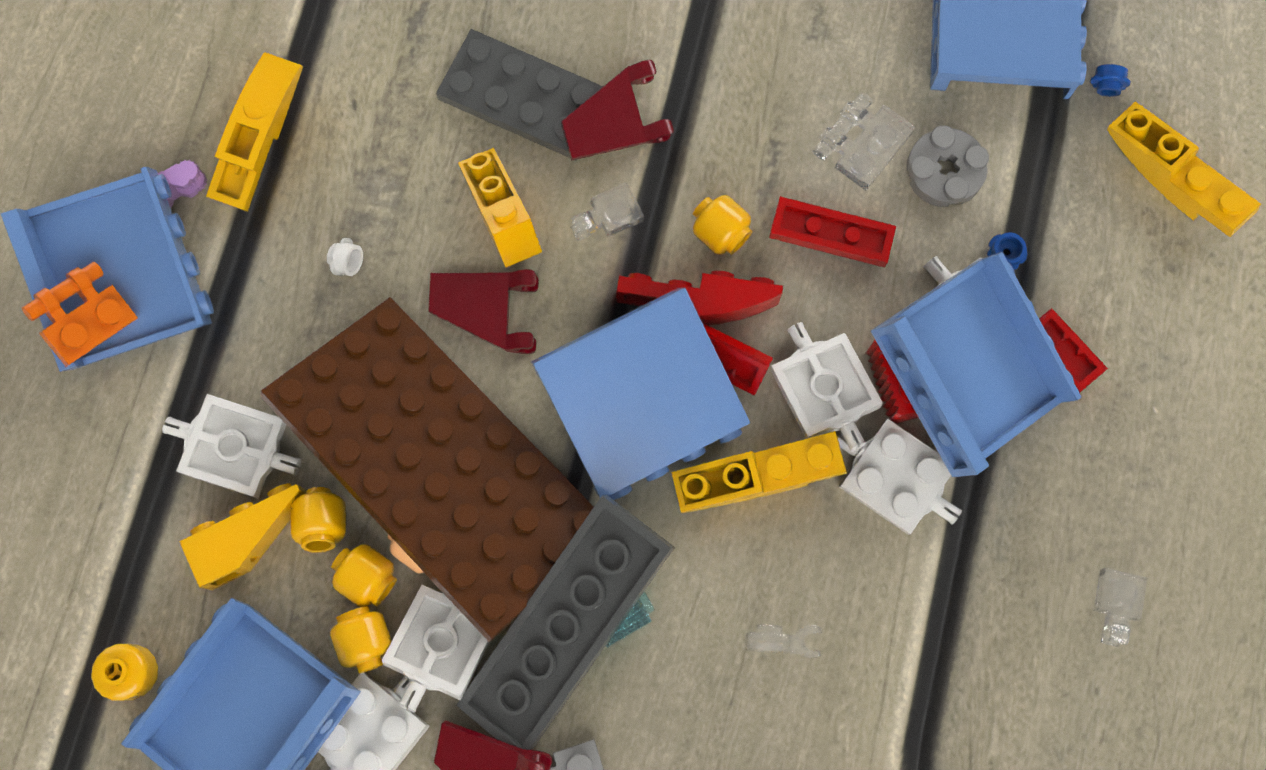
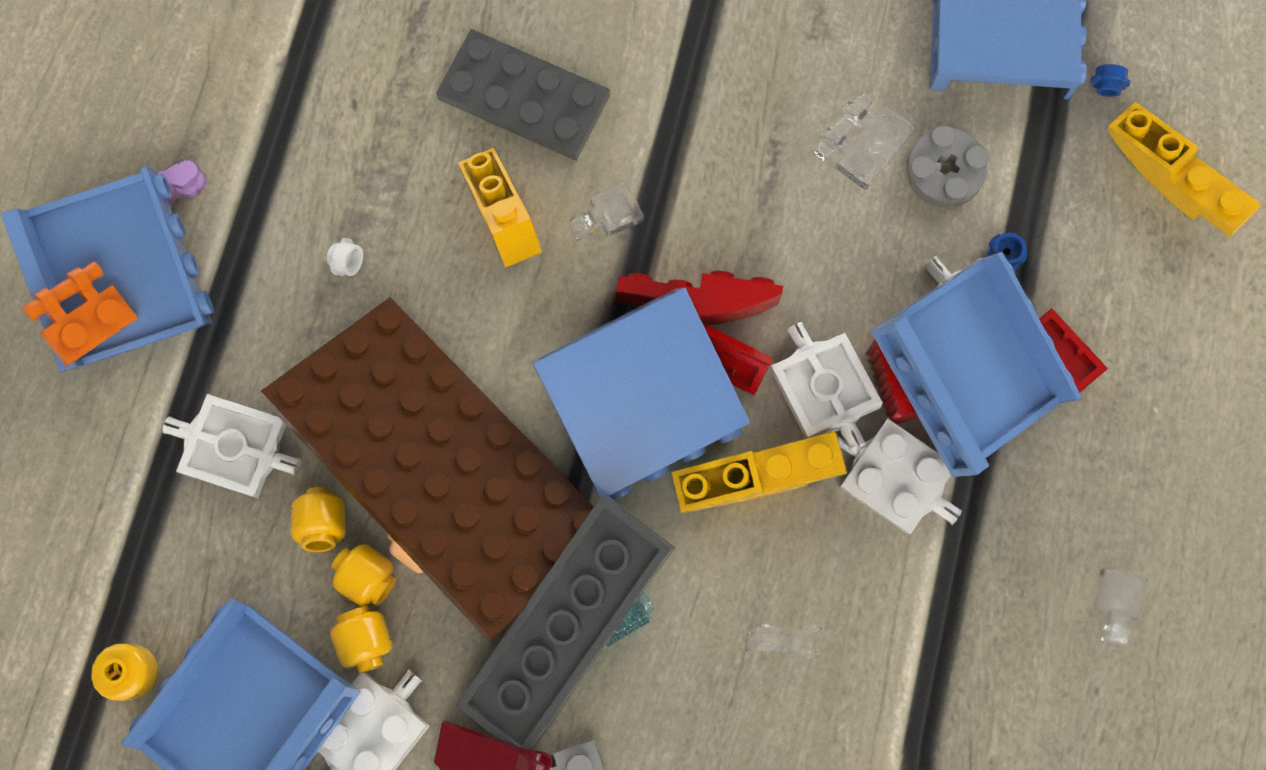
yellow slope [179,483,307,590] -> none
yellow slope [206,52,303,212] -> none
white plate [382,585,489,712] -> none
dark red flag [428,269,539,354] -> none
dark red flag [561,60,674,161] -> none
yellow head [693,195,752,255] -> none
red plate [769,196,897,268] -> none

